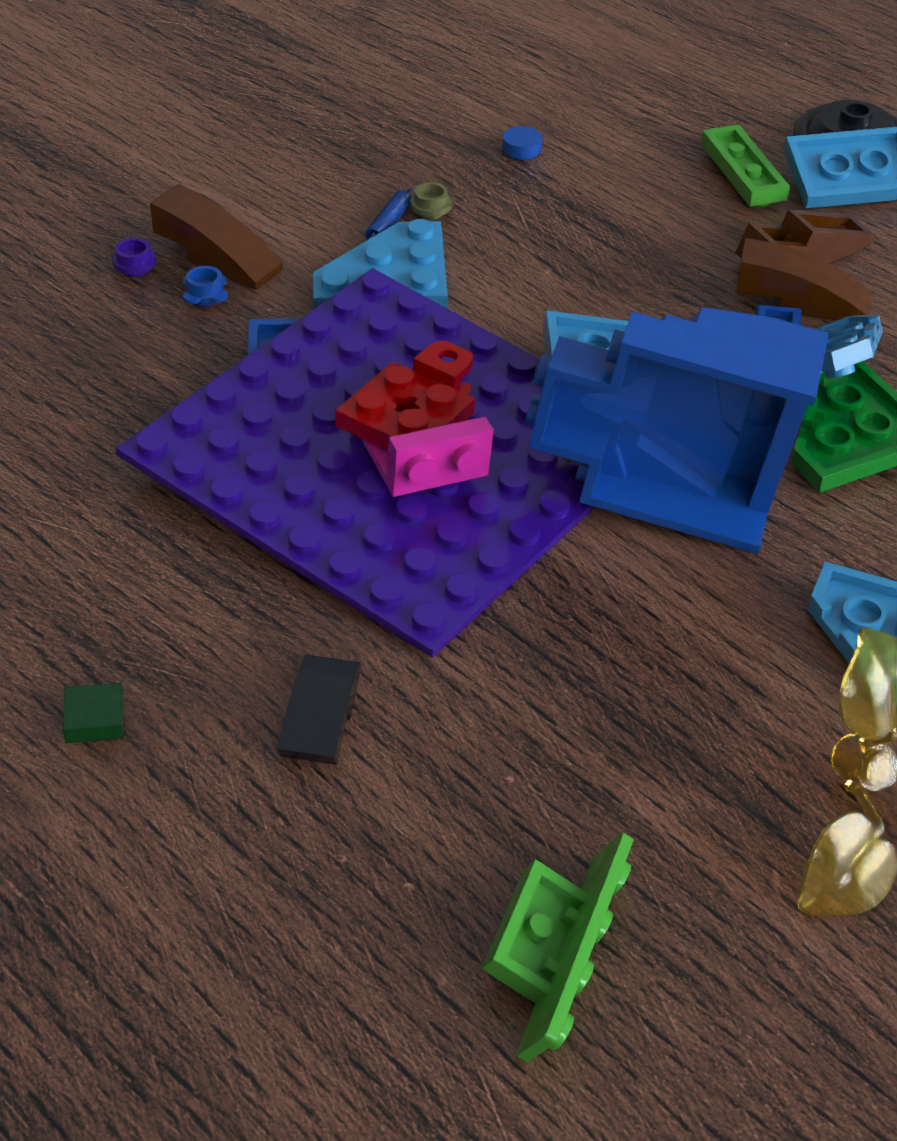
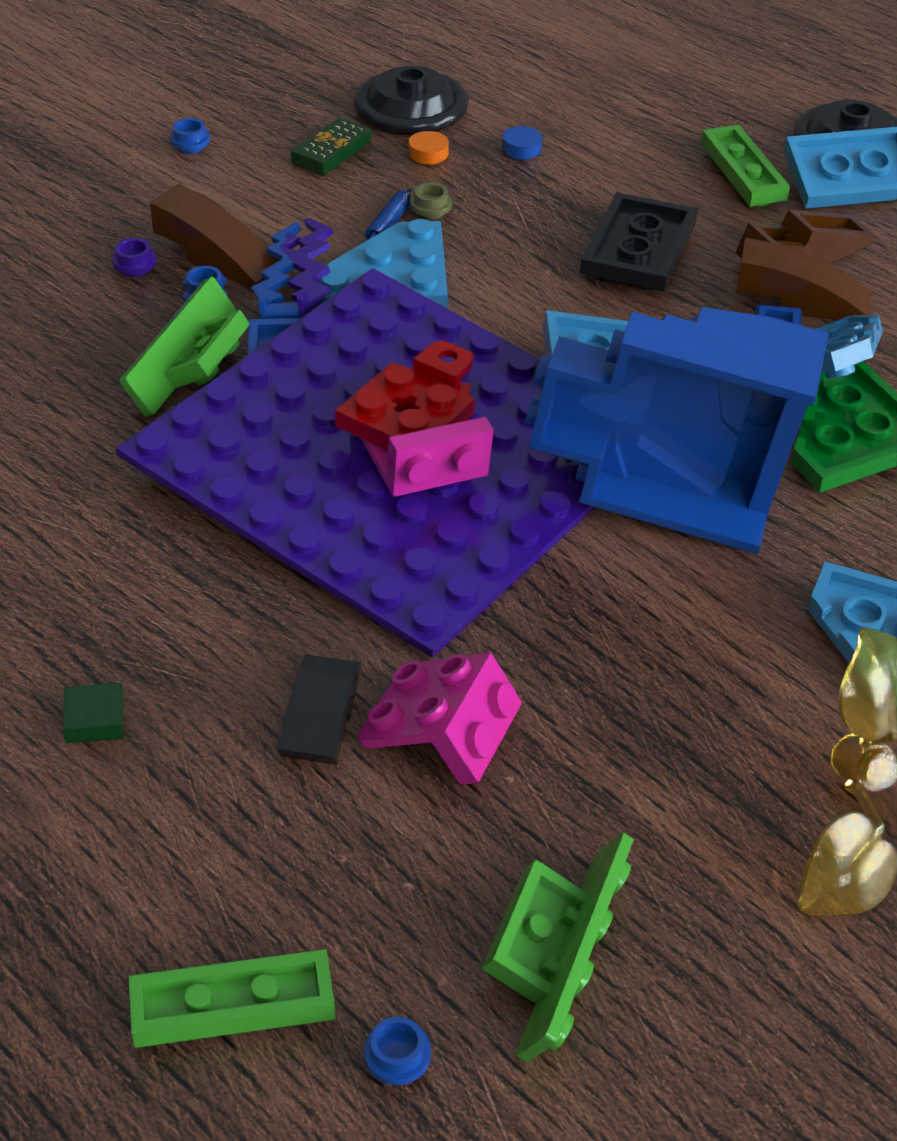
none -> bright green bracket [120,277,250,417]
none -> bright green plate [129,949,335,1048]
none -> blue plate [170,118,210,154]
none -> piece [251,218,333,319]
none -> dark green tile [291,117,371,176]
none -> black piece [354,66,469,135]
none -> dark pink bracket [358,652,522,785]
none -> blue plate [364,1017,431,1085]
none -> orange tile [409,131,449,165]
none -> black plate [580,192,698,292]

